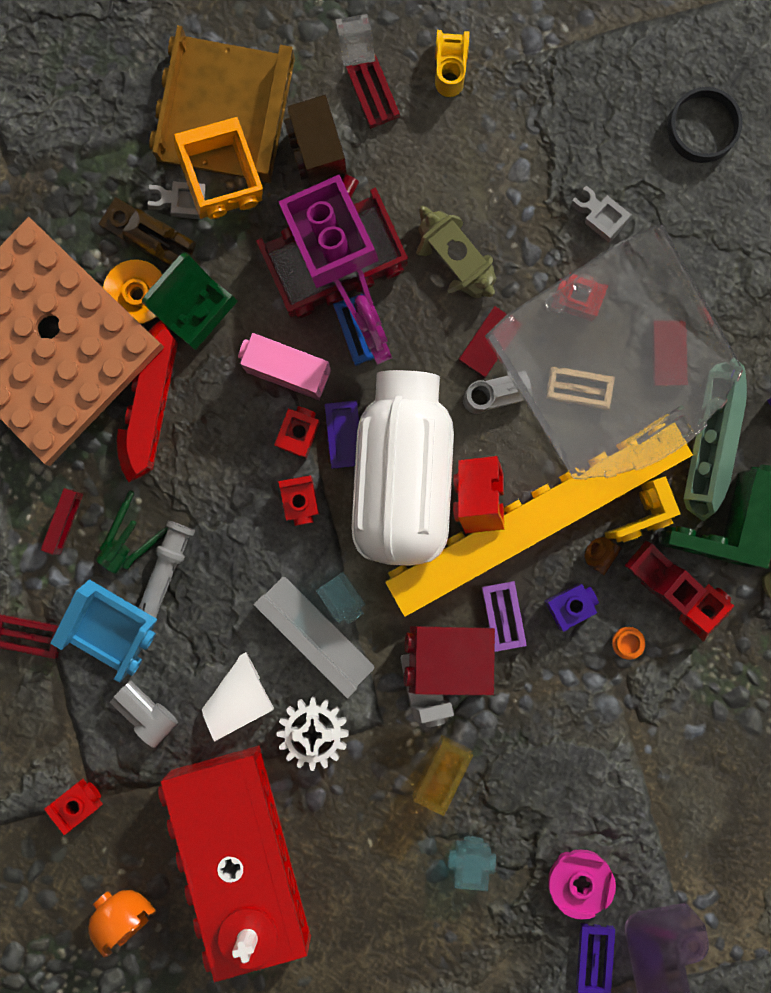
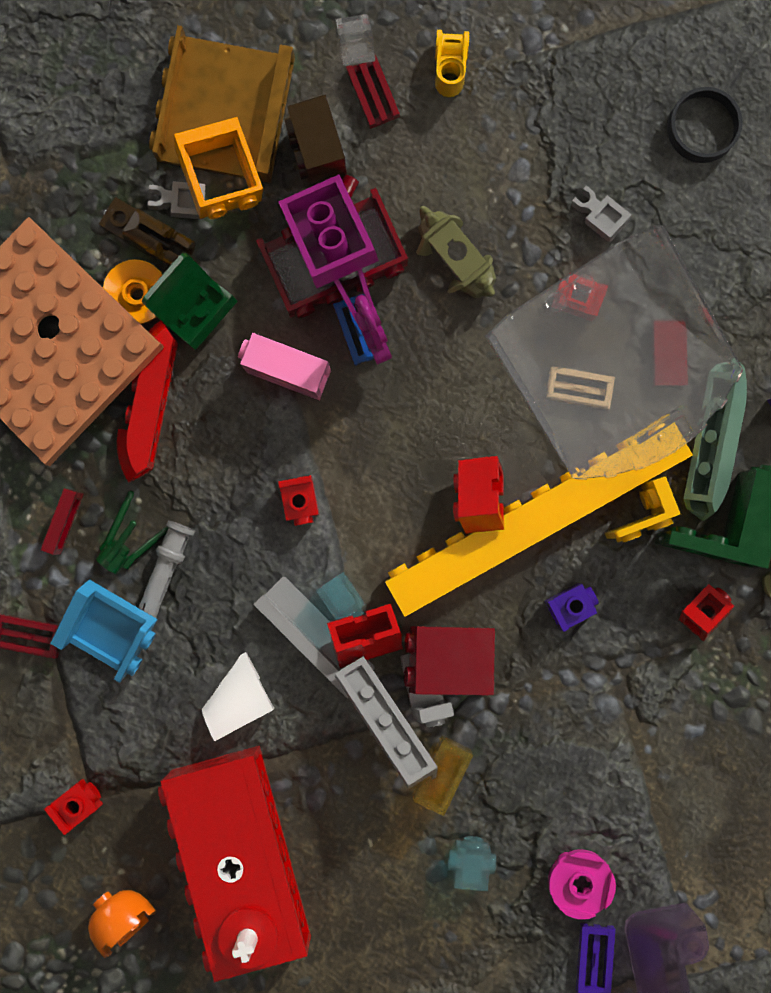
light grey piece [110,681,178,748] -> none
red brick [274,406,320,459] -> none
white gear [277,697,349,771] -> none
dark purple tile [325,400,359,469] -> none
white piece [352,370,454,566] -> none
dark red tile [458,306,521,379] -> none
light grey piece [463,372,530,414] -> none
medium lavender tile [482,581,527,652] -> none
reddish brown plate [585,537,622,576] -> none
orange plate [612,627,645,660] -> none
dark red brick [624,541,707,616] -> none
none -> red brick [327,604,403,668]
none -> light grey panel [335,656,438,789]

